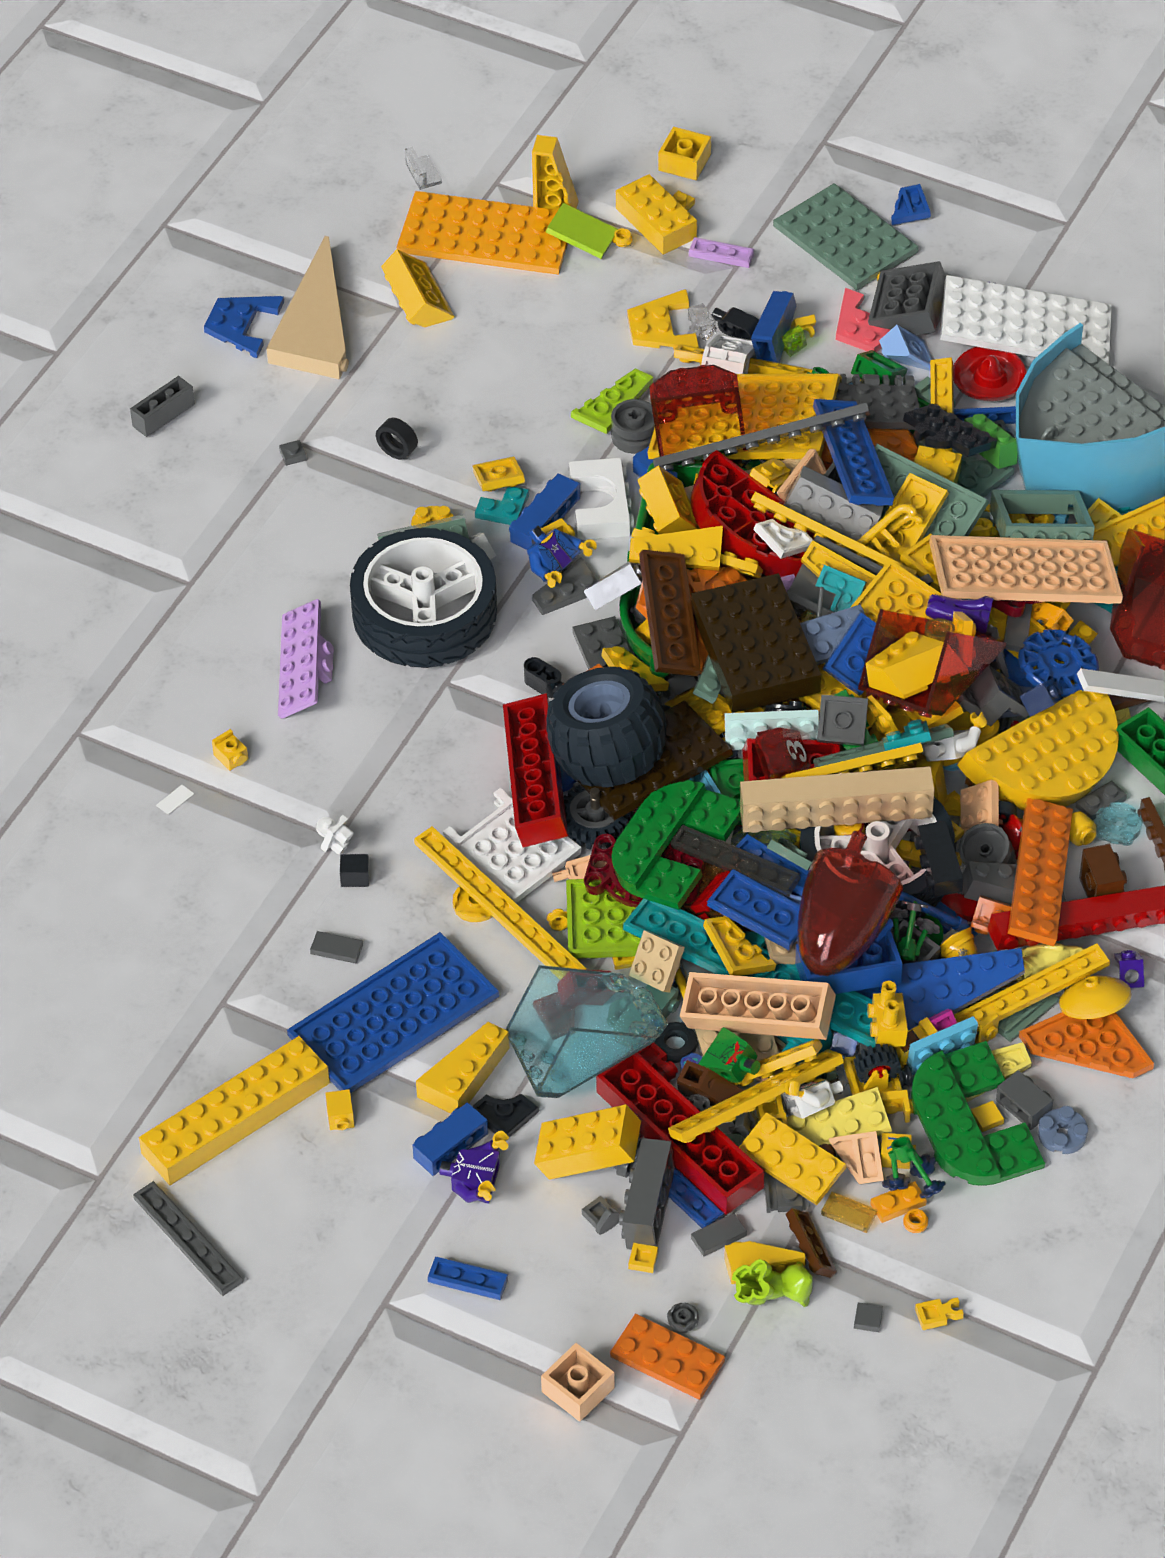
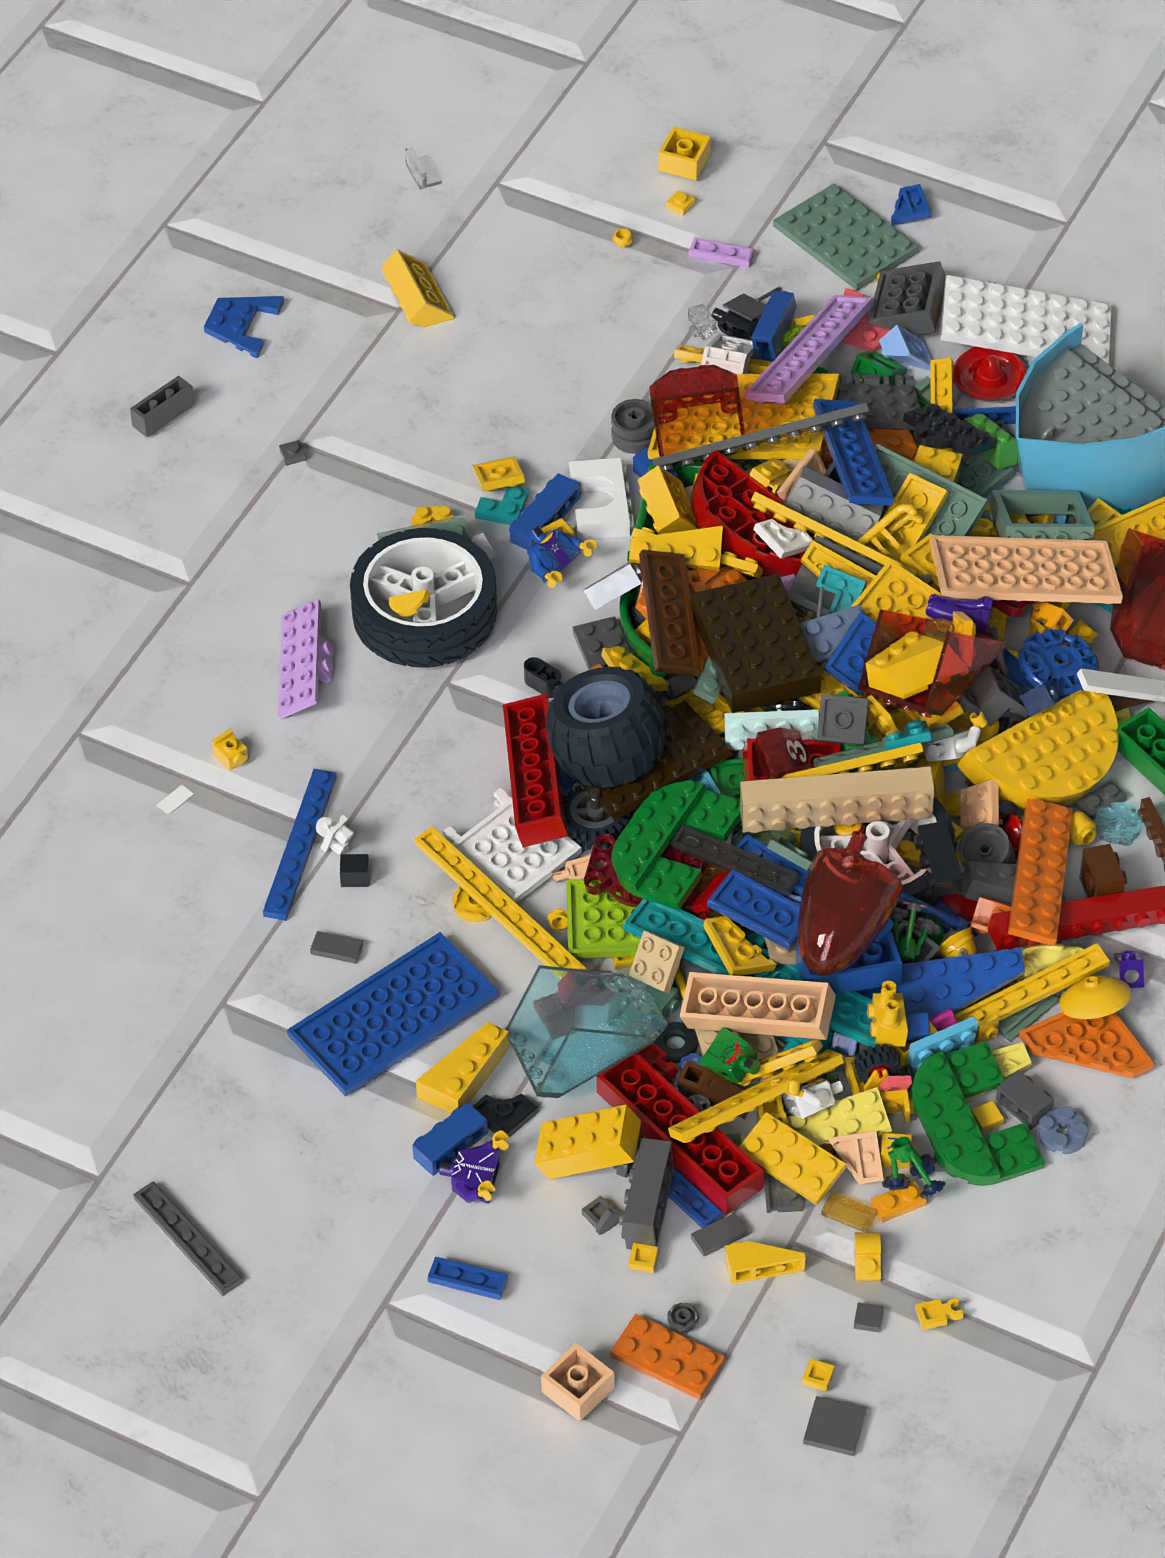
yellow brick [139,1036,330,1185] -> none
tan slope [267,236,349,379] -> none
yellow brick [325,1089,354,1130] -> none
black tyre [375,417,418,460] -> none
light orange plate [397,191,568,275] -> none
yellow wedge [532,135,579,210] -> none
dark grey wing [532,557,598,615] -> none
lime tile [546,203,618,259] -> none
lime wing [571,368,653,434] -> none
yellow brick [616,174,697,255] -> none
yellow wing [627,289,699,350] -> none
dark grey tile [728,1111,758,1139] -> none
lime animal [732,1259,813,1307] -> none
reddish brown plate [785,1208,837,1278] -> none
light orange plate [903,1209,928,1233] -> none
none -> blue plate [263,769,336,921]
none -> yellow tile [389,590,431,617]
none -> dark grey piece [723,287,781,321]
none -> lavender plate [745,295,874,404]
none -> yellow plate [802,1358,835,1392]
none -> dark grey tile [803,1396,866,1456]
none -> yellow brick [854,1232,881,1282]
none -> coral tile [880,1076,912,1092]
none -> blue tile [905,1013,930,1040]

